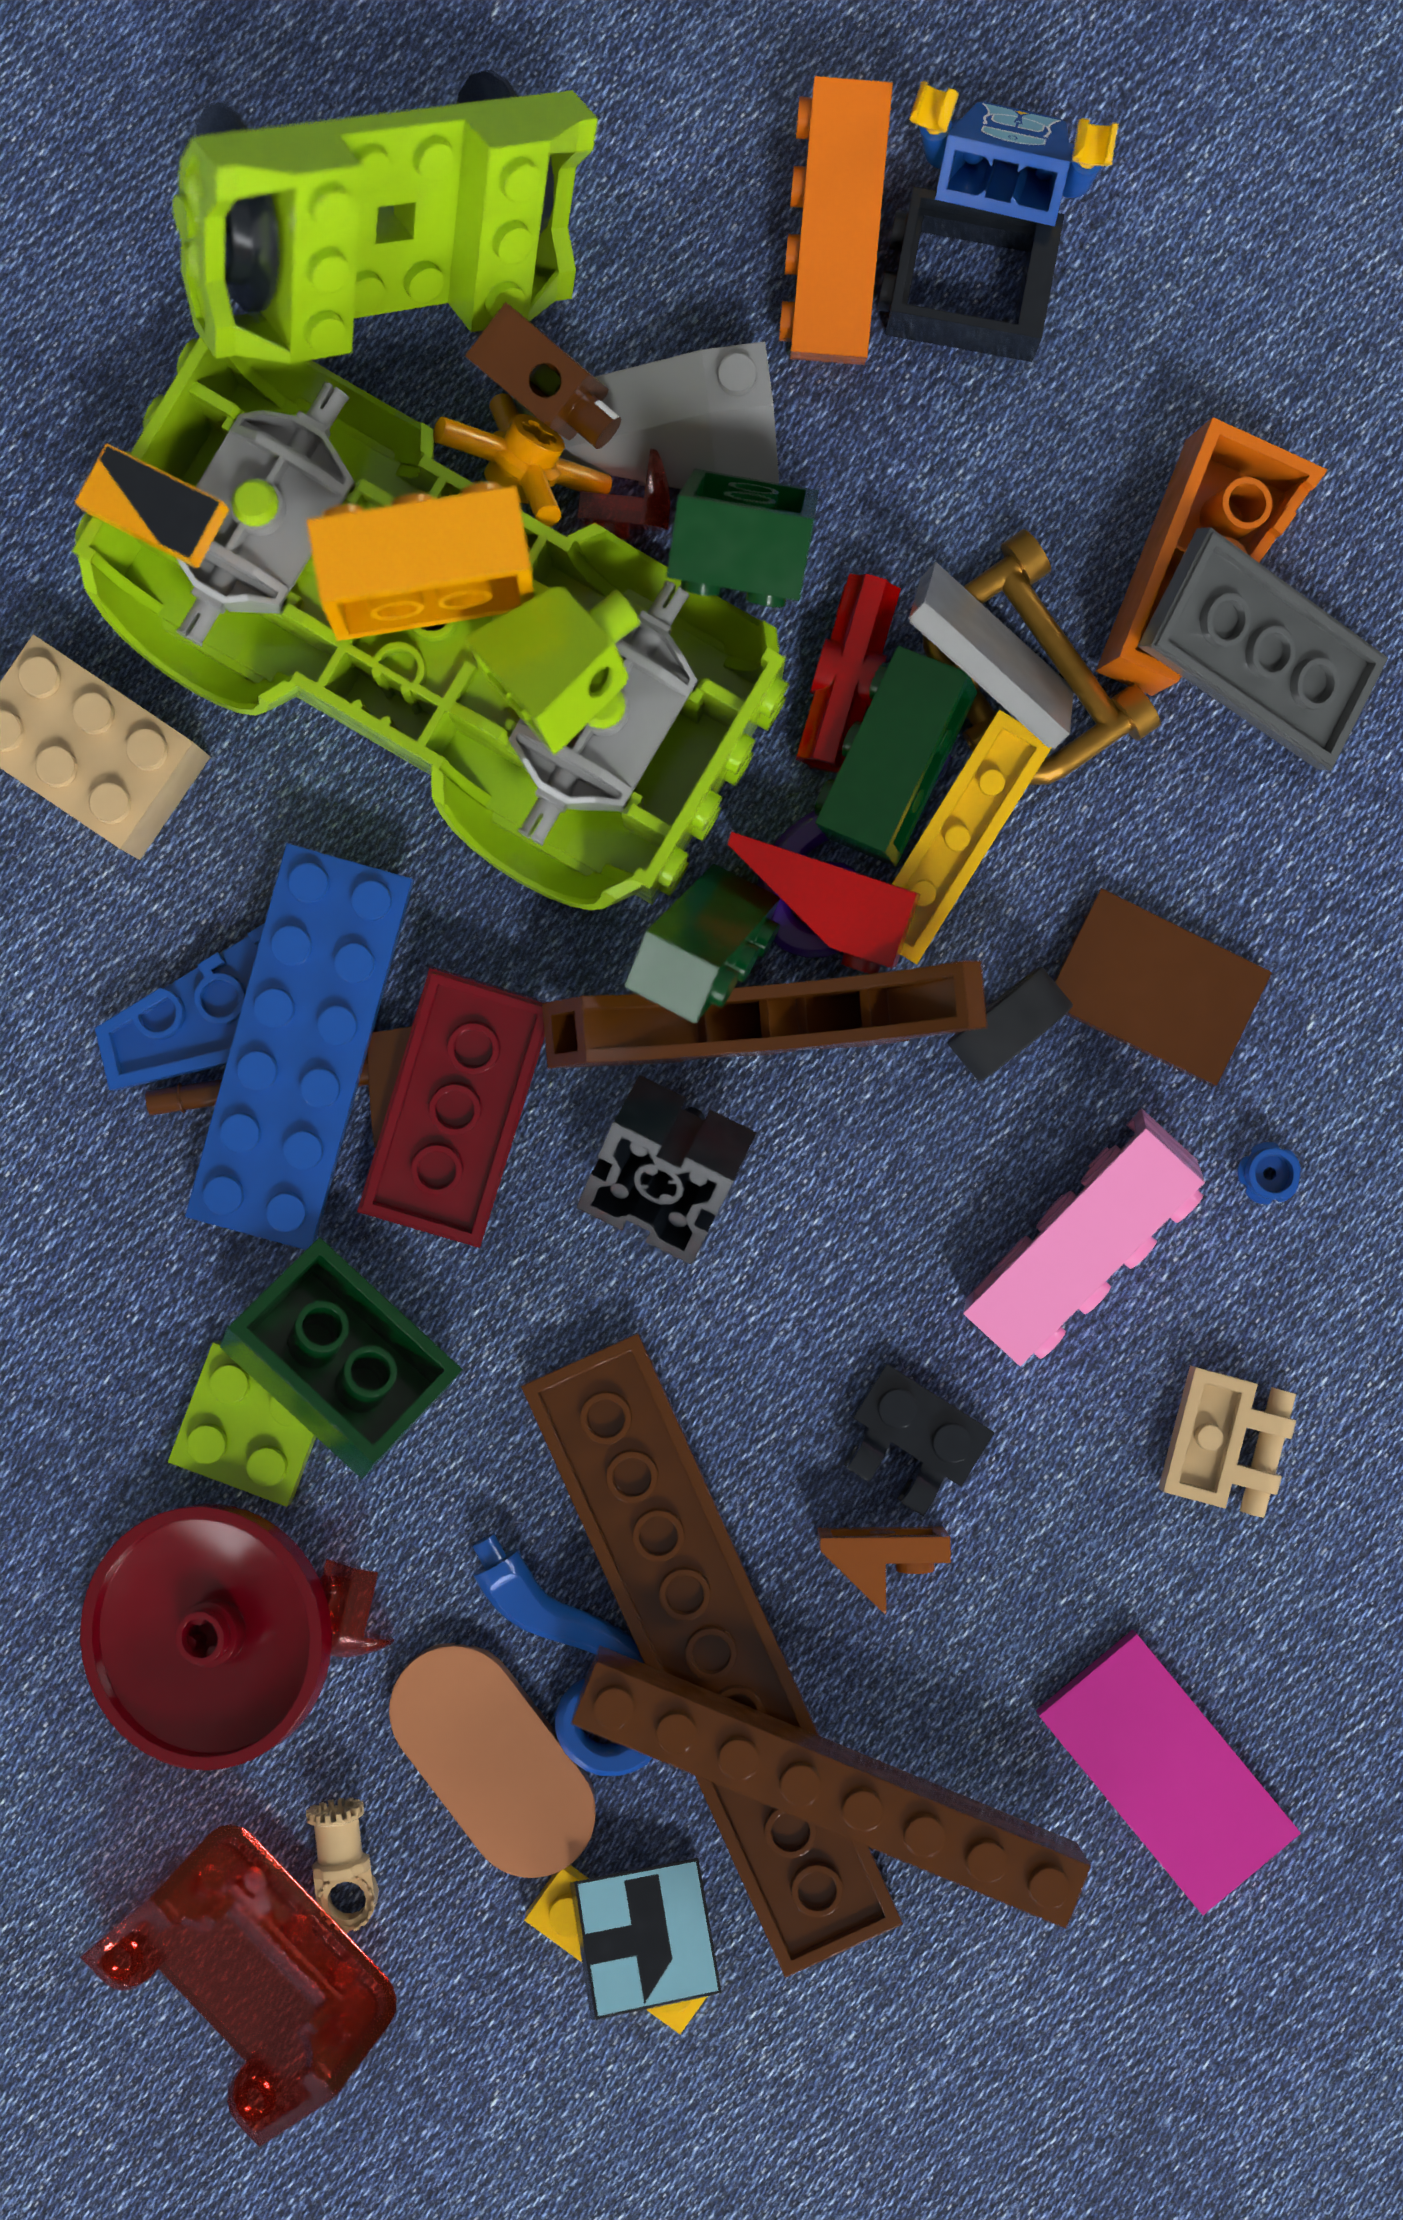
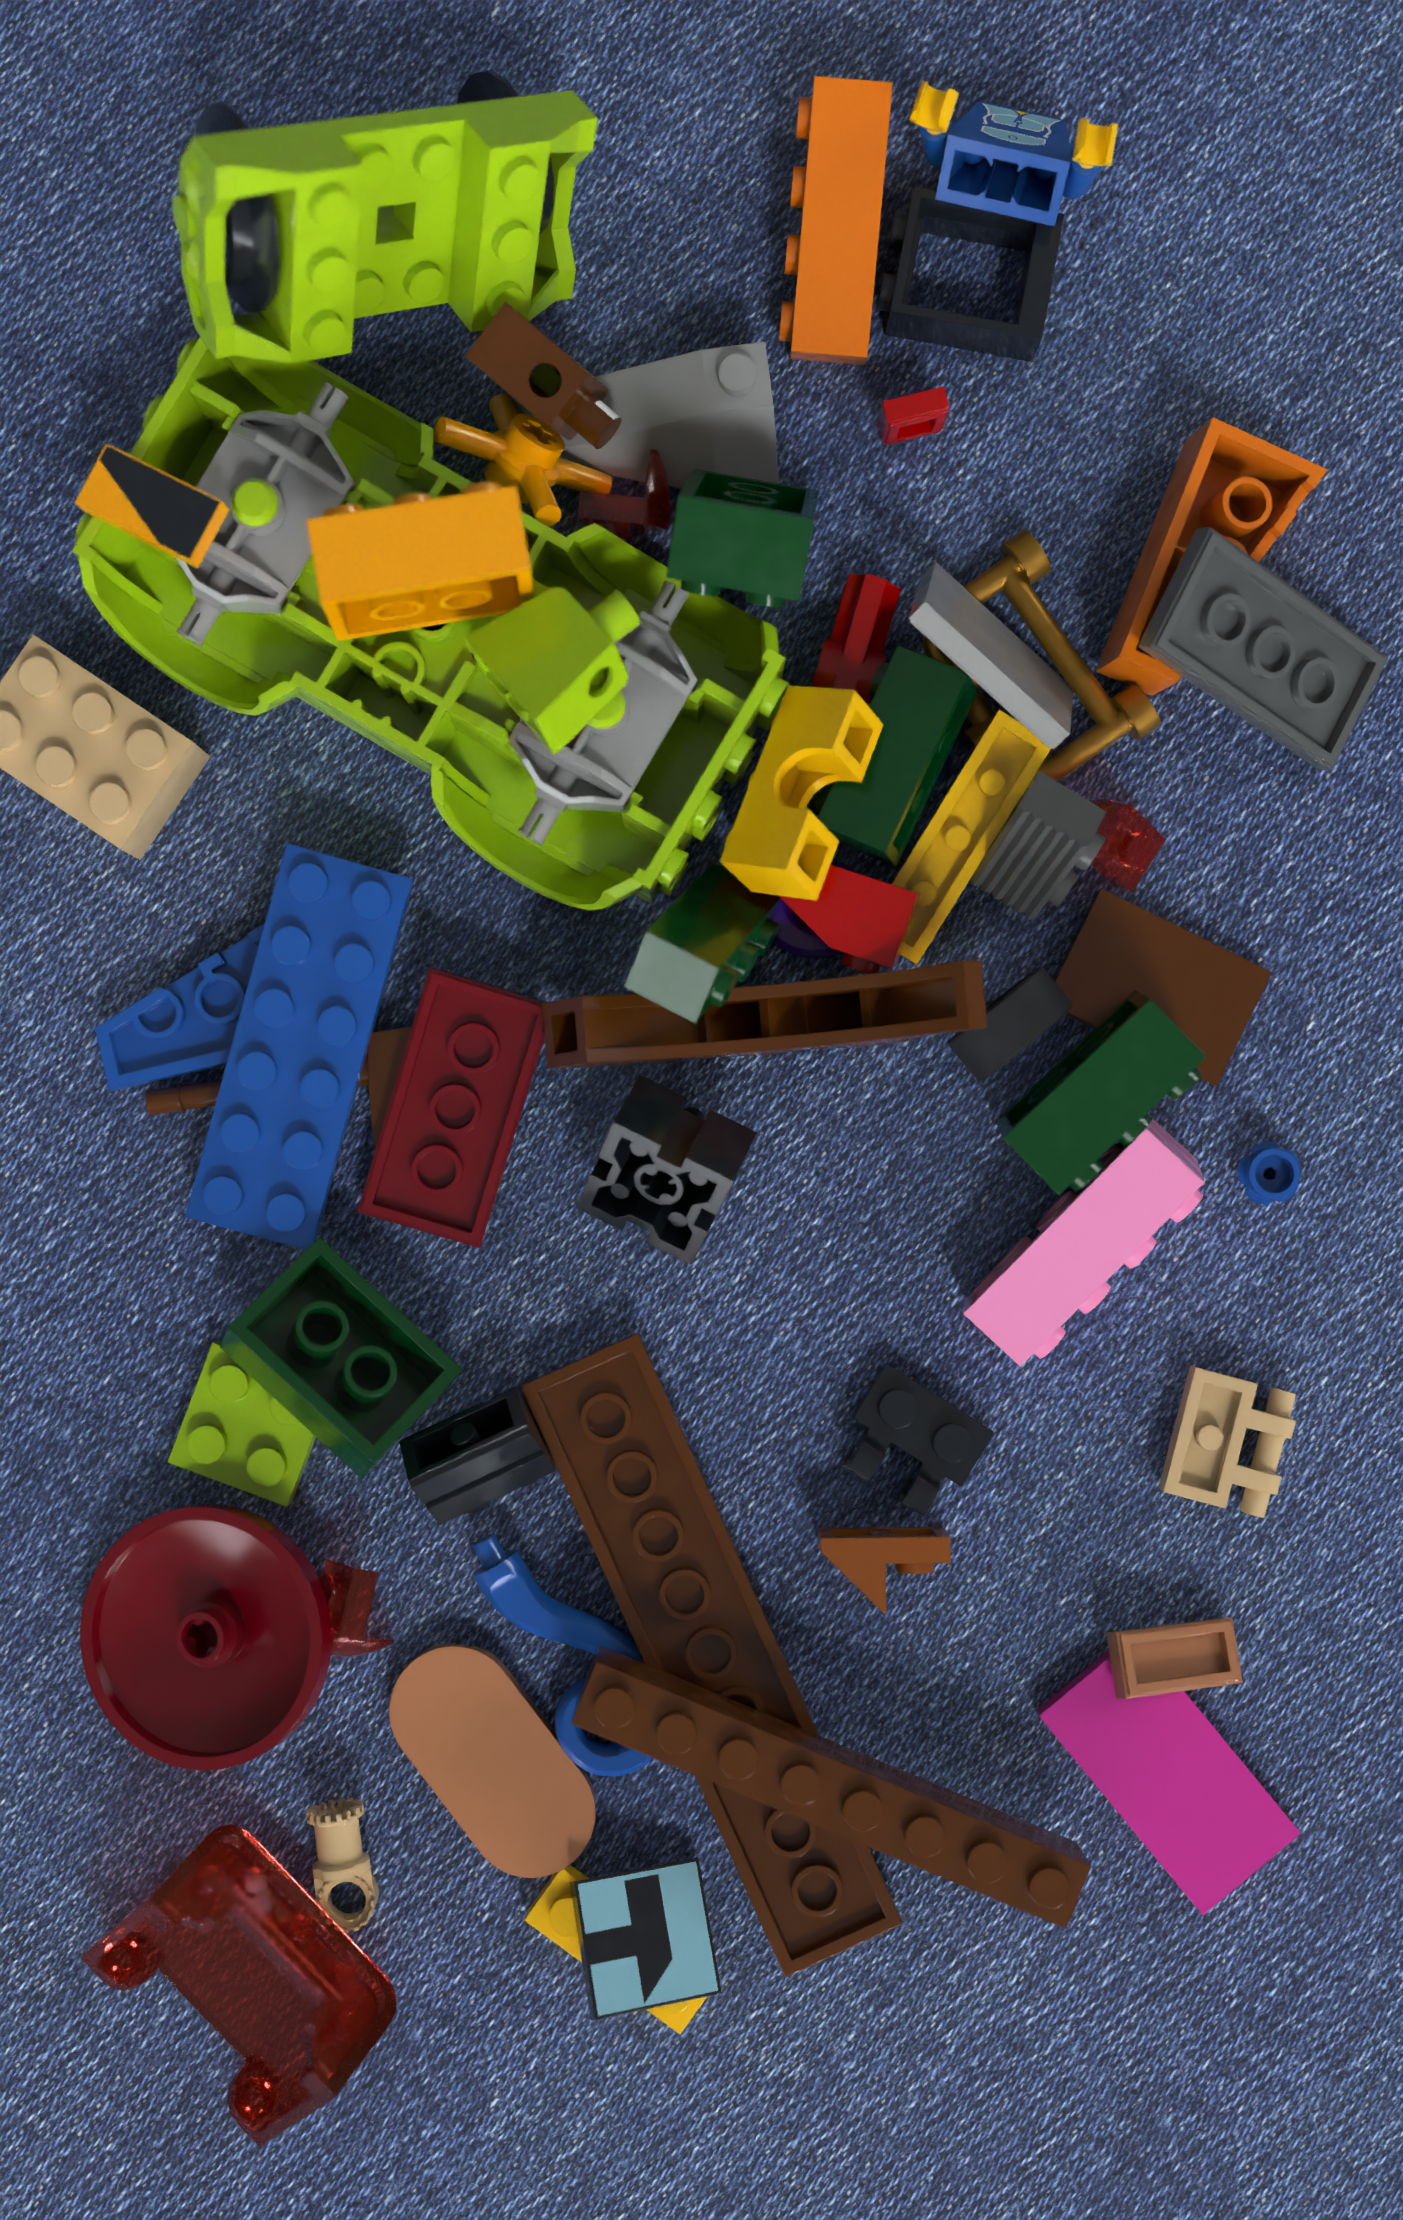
none -> black brick [399,1386,556,1525]
none -> yellow arch [720,685,883,901]
none -> red tile [877,386,950,445]
none -> dark grey brick [970,771,1107,919]
none -> dark green brick [996,990,1207,1196]
none -> clear red plate [1090,798,1166,892]
none -> nougat tile [1106,1617,1243,1699]

